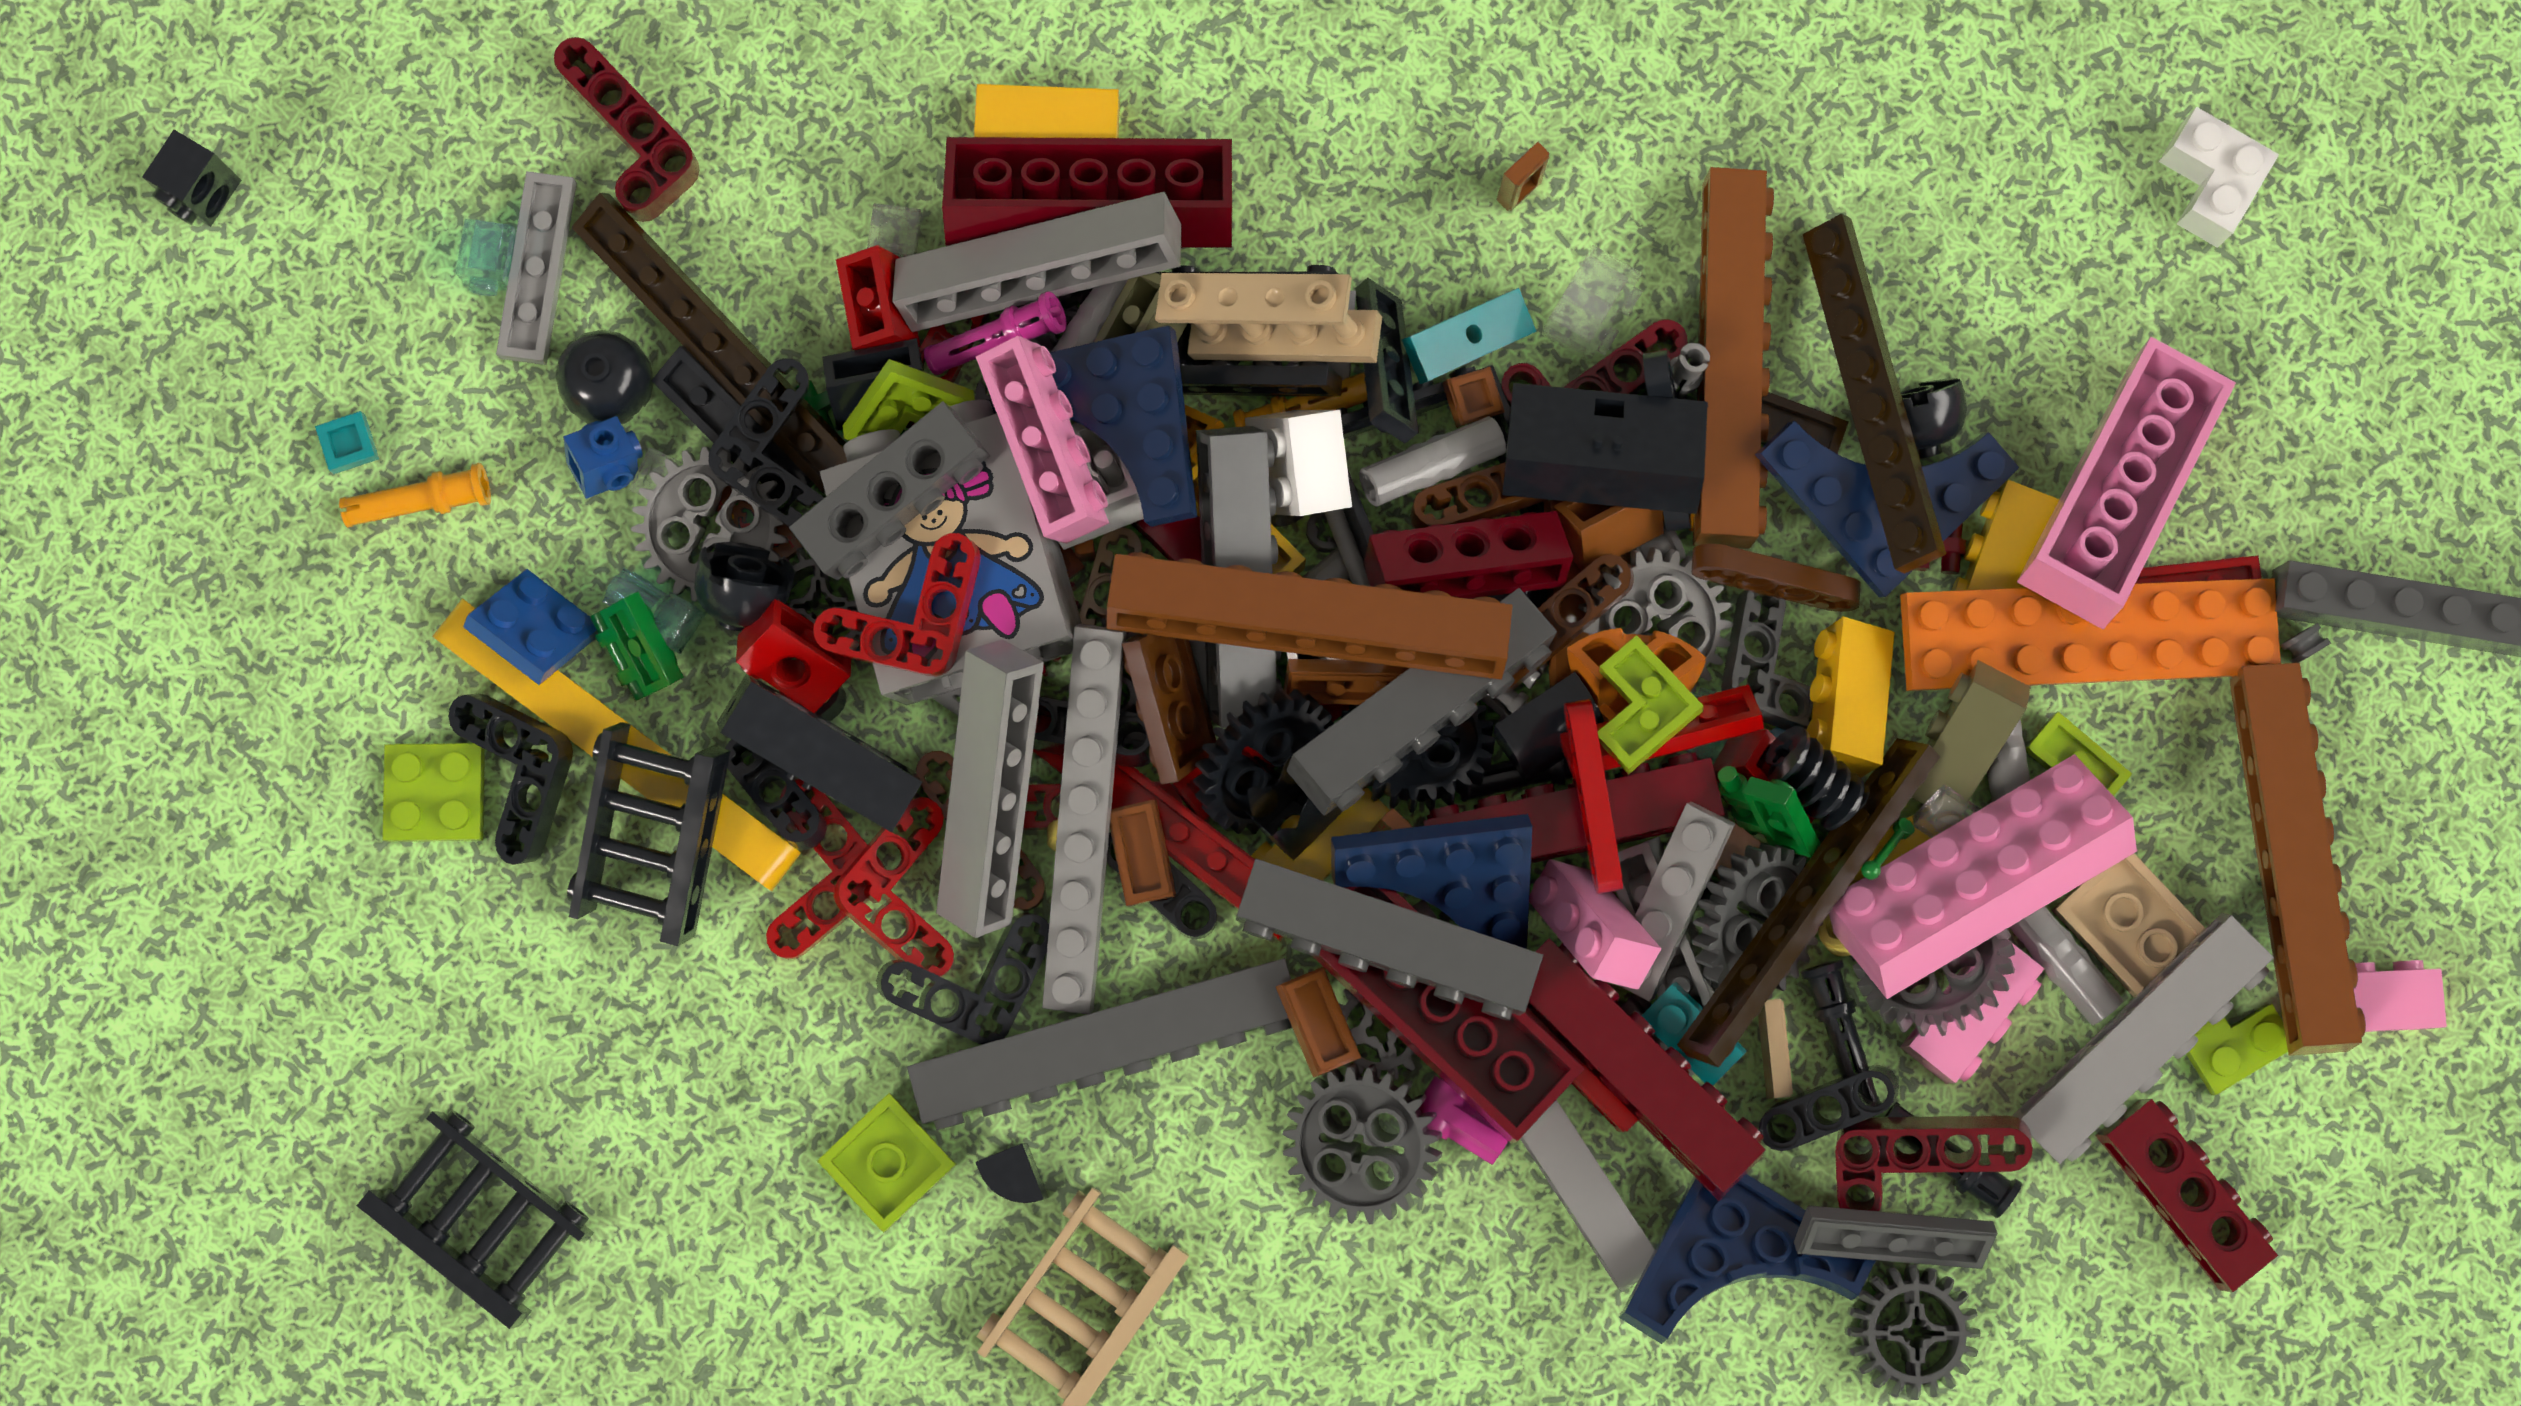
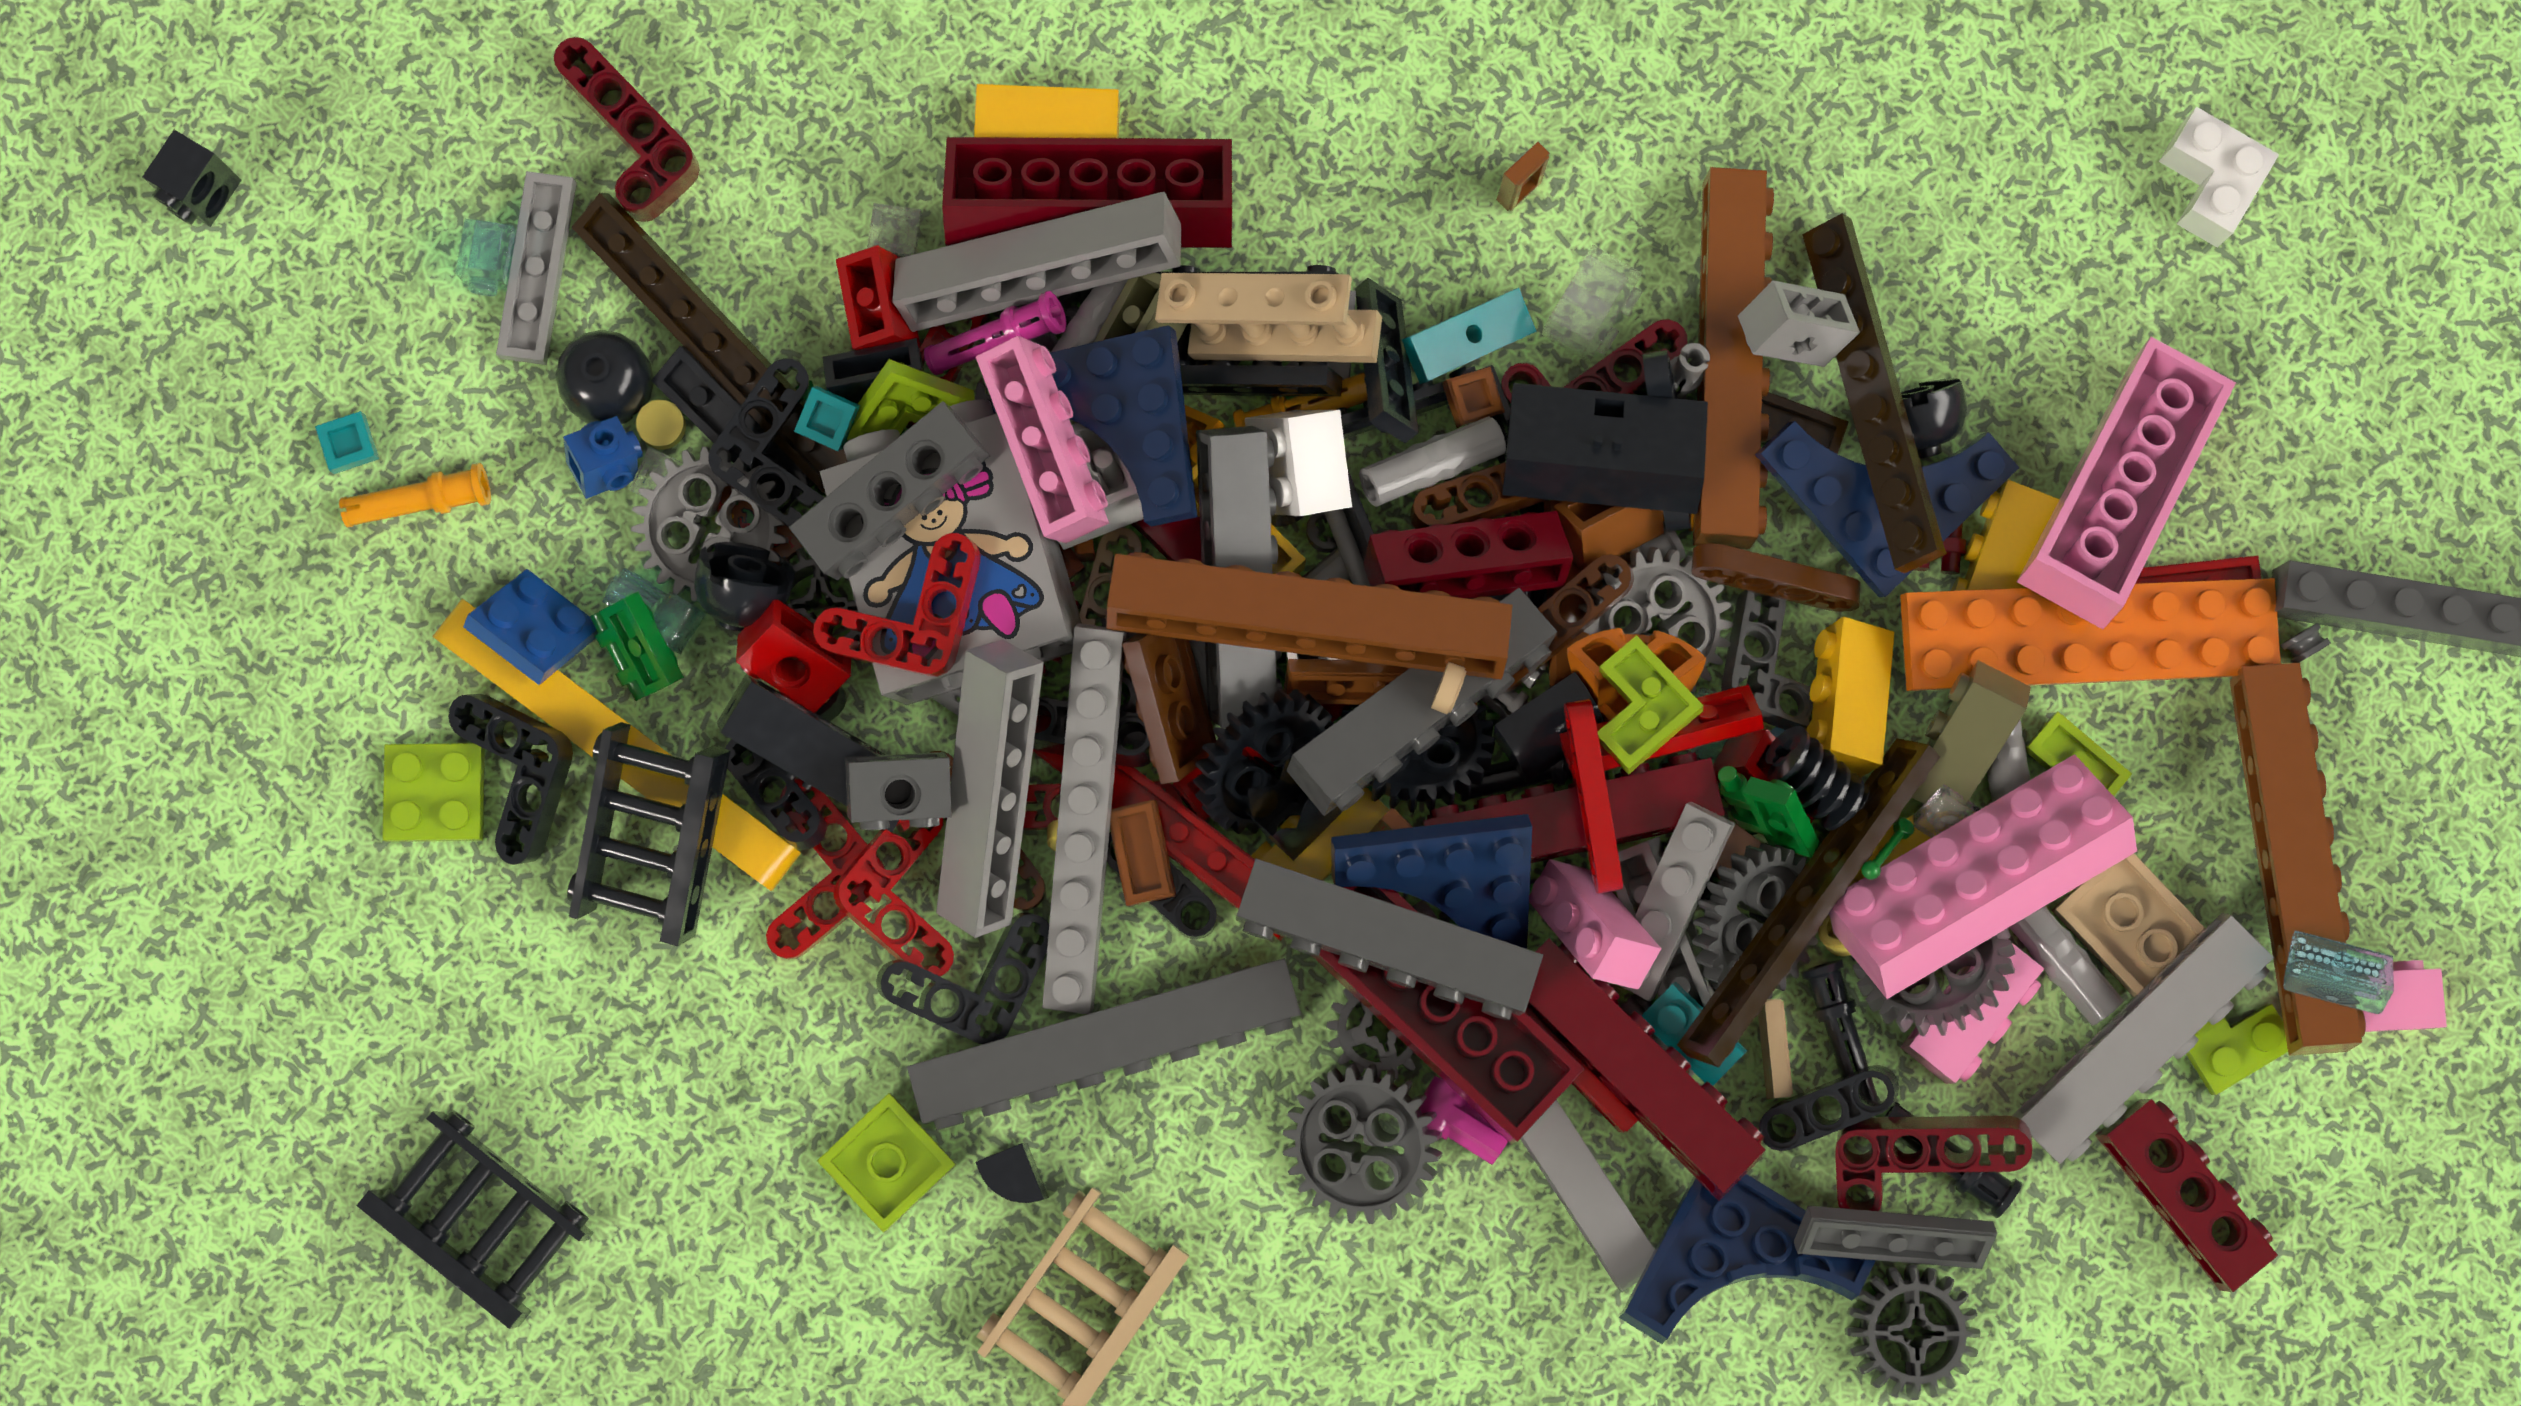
dark orange tile [1276,967,1361,1078] -> none
none -> light yellow tile [636,400,686,450]
none -> teal plate [794,386,860,451]
none -> dark grey brick [845,752,952,830]
none -> tan tile [1431,662,1467,714]
none -> light grey brick [1738,280,1860,367]
none -> clear light blue slope [2284,930,2394,1014]

